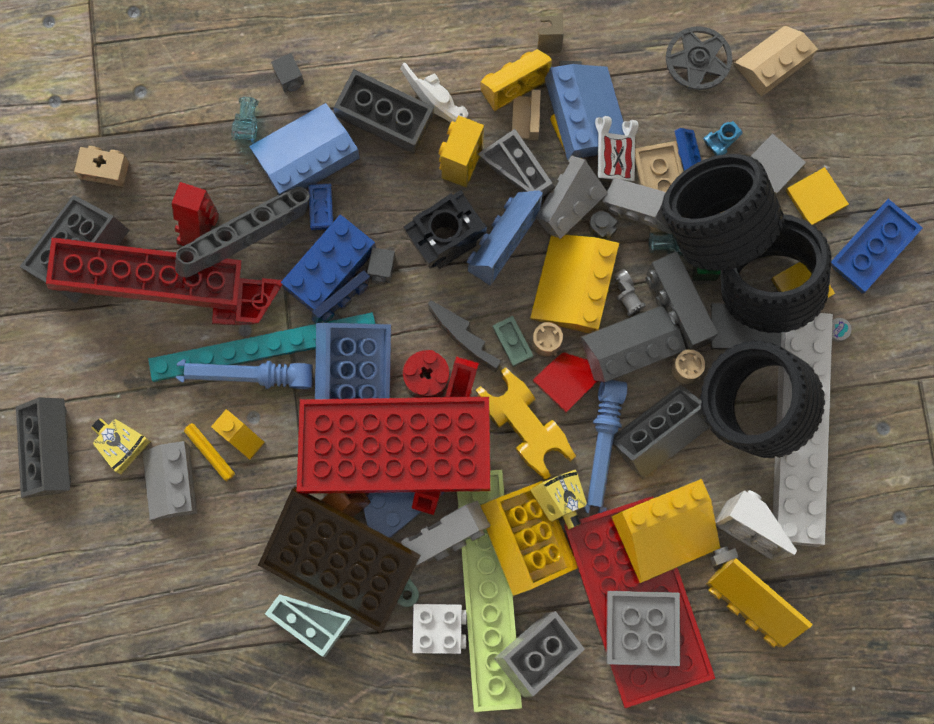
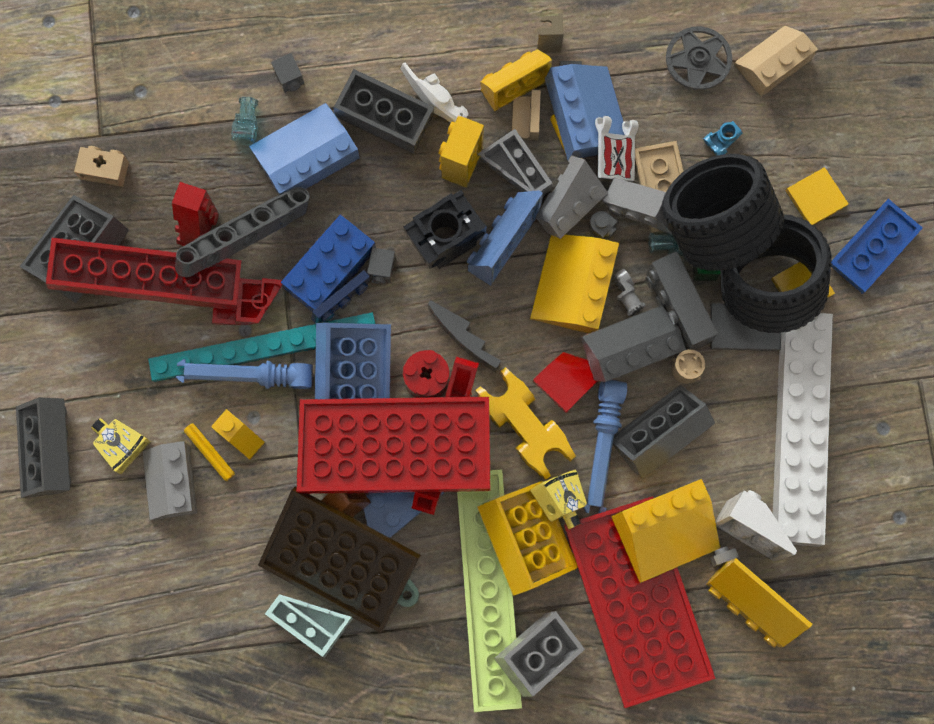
blue plate [308,184,333,230] -> none
light grey wedge [401,501,490,566] -> none
white brick [413,604,466,654] -> none
sand green plate [492,316,534,367] -> none
tan piece [532,322,563,357] -> none
light grey plate [606,591,680,666] -> none
blue plate [674,128,701,171] -> none
black tyre [700,340,825,458] -> none
light grey tile [750,134,806,195] -> none
light grey tile [832,318,851,342] -> none

